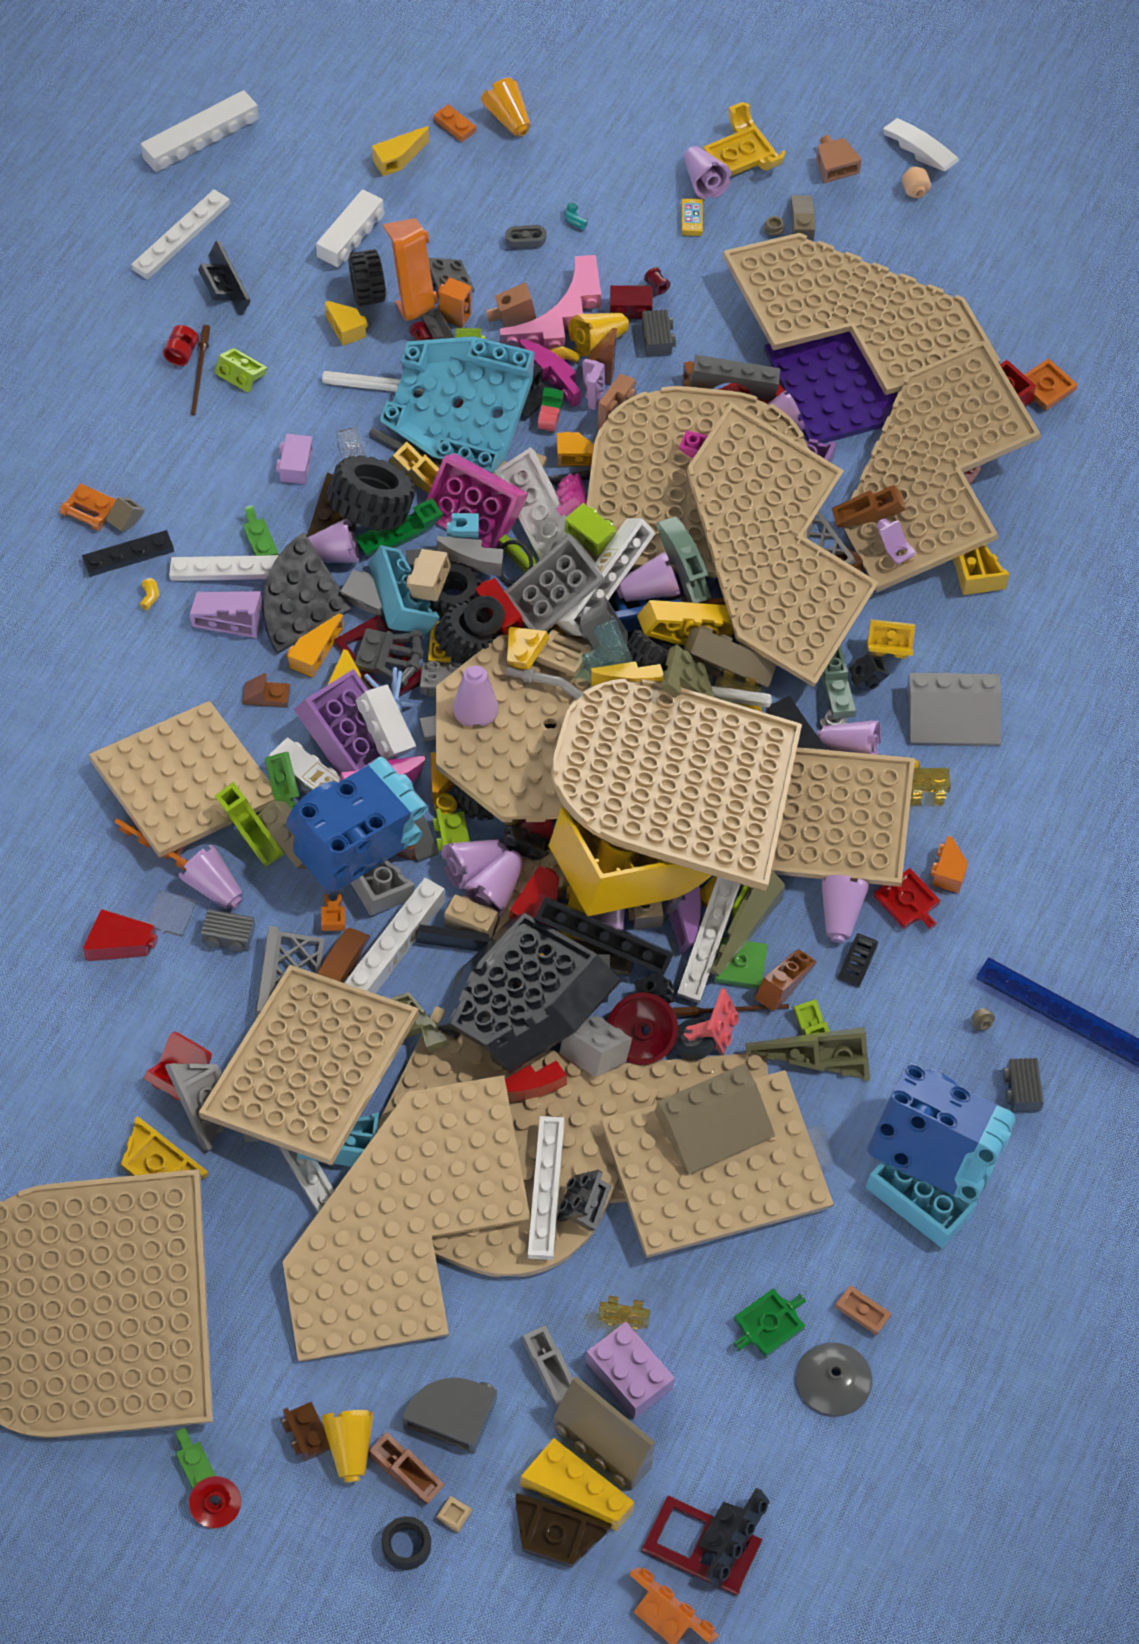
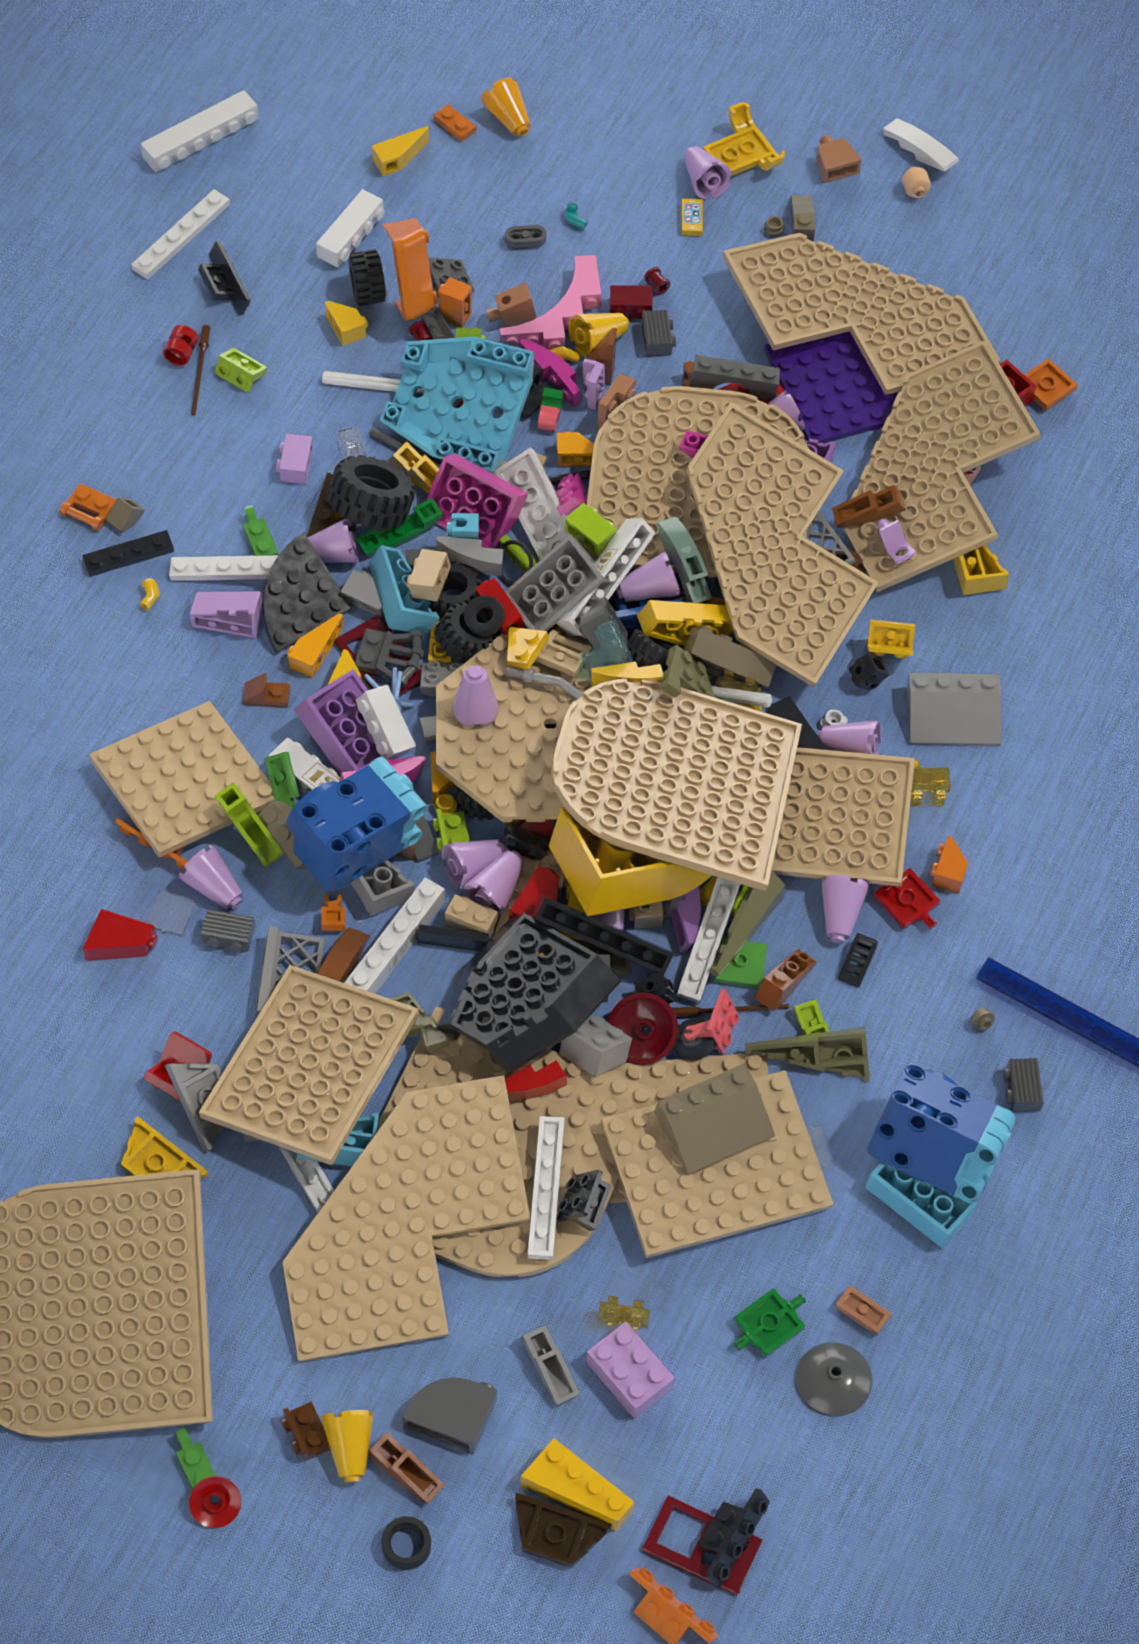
tan tile [436,1496,472,1533] -> none
dark tan slope [553,1376,655,1490] -> none
sand green slope [821,645,856,719] -> none

